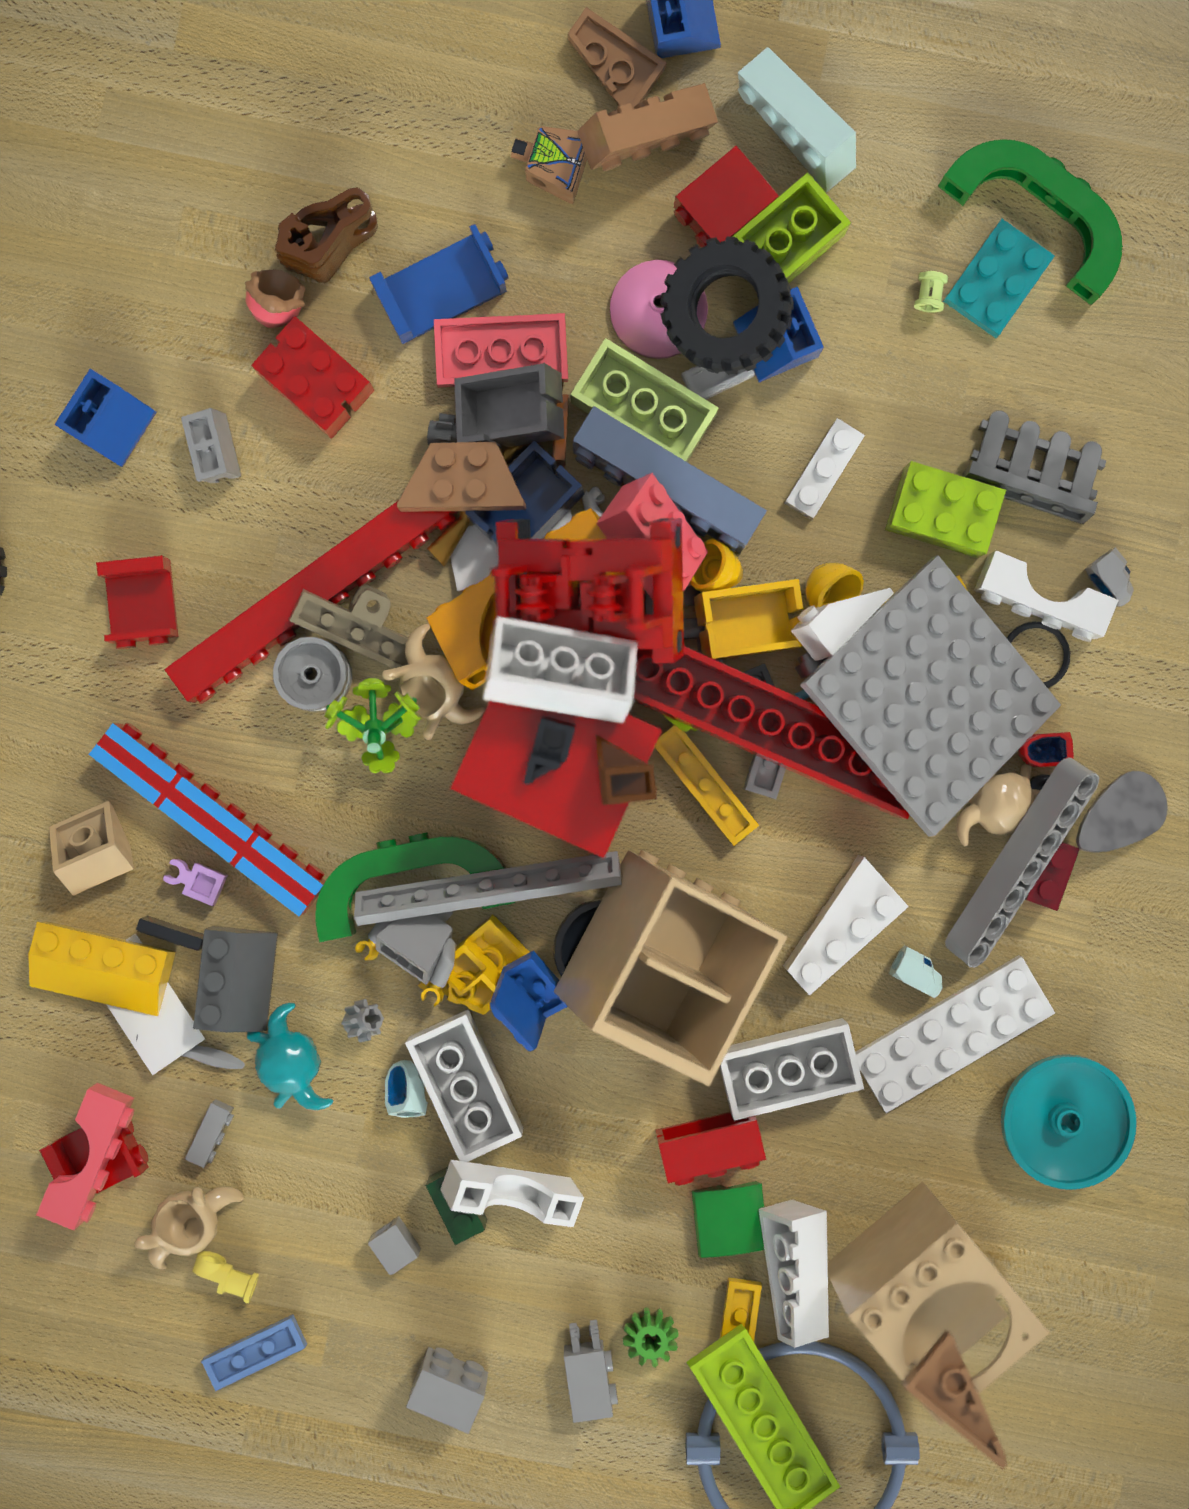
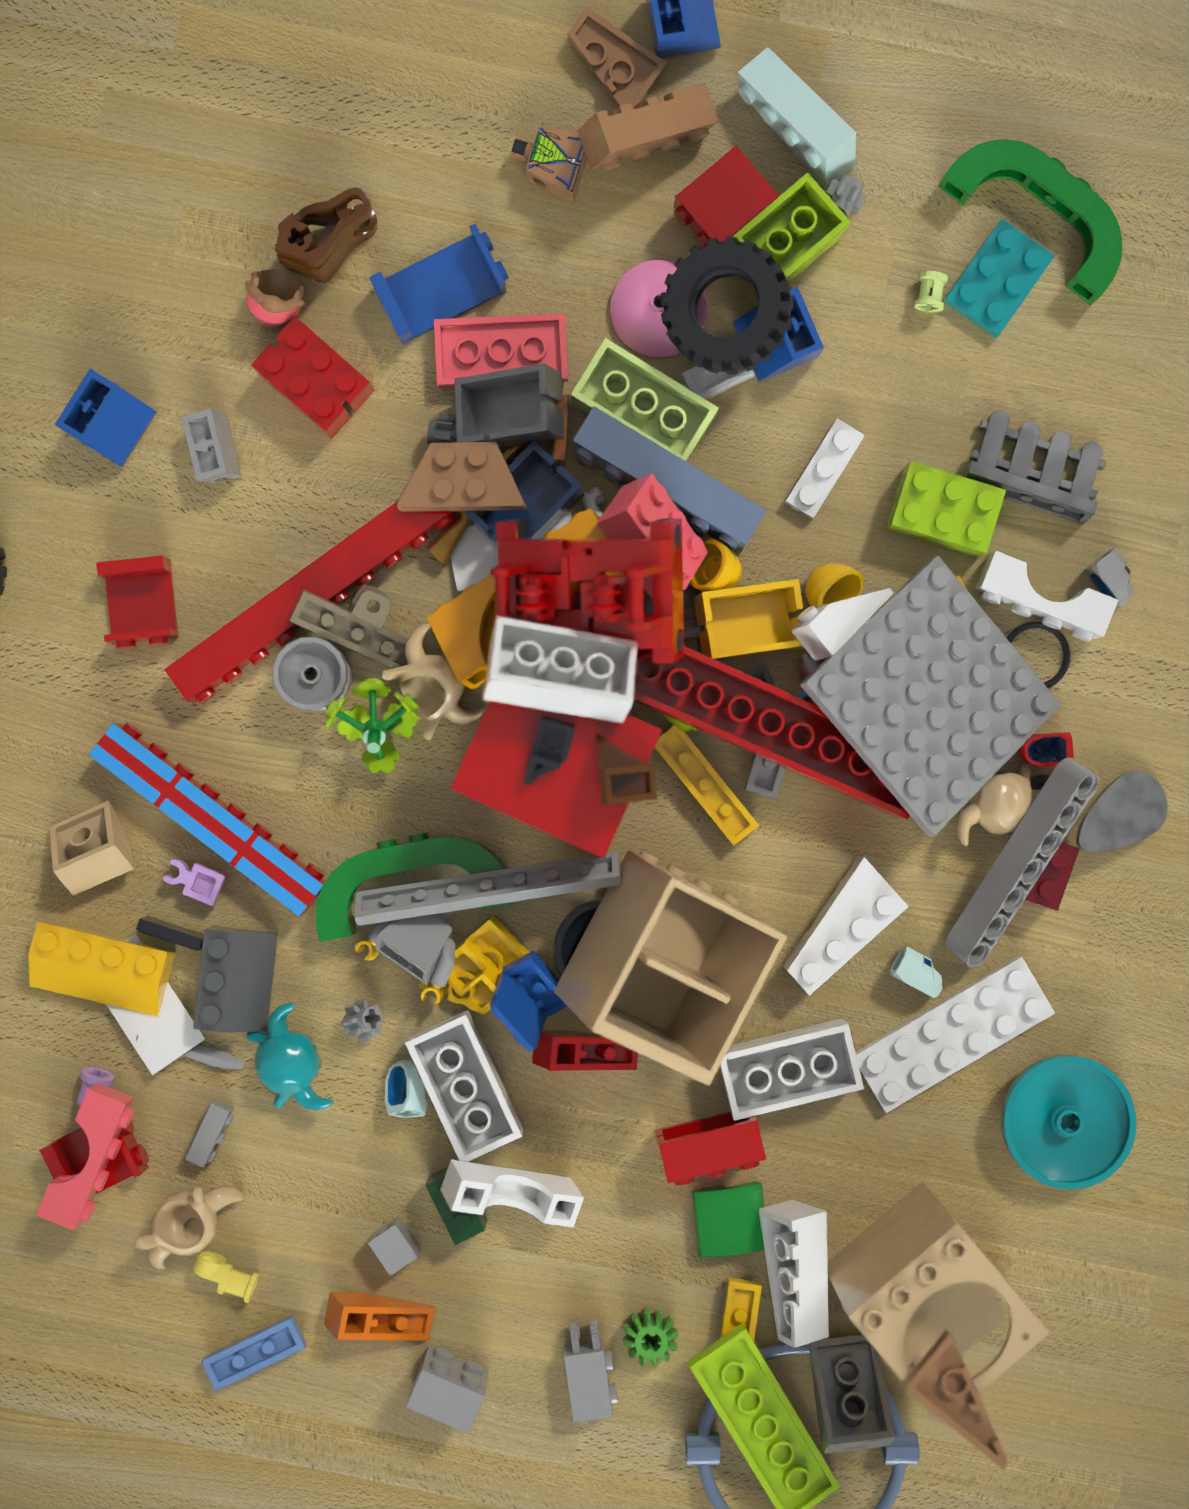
none -> lavender bush [76,1067,115,1106]
none -> orange slope [324,1292,435,1340]
none -> red slope [532,1030,638,1071]
none -> flat silver slope [809,1335,895,1454]
none -> light grey gear [825,175,867,218]

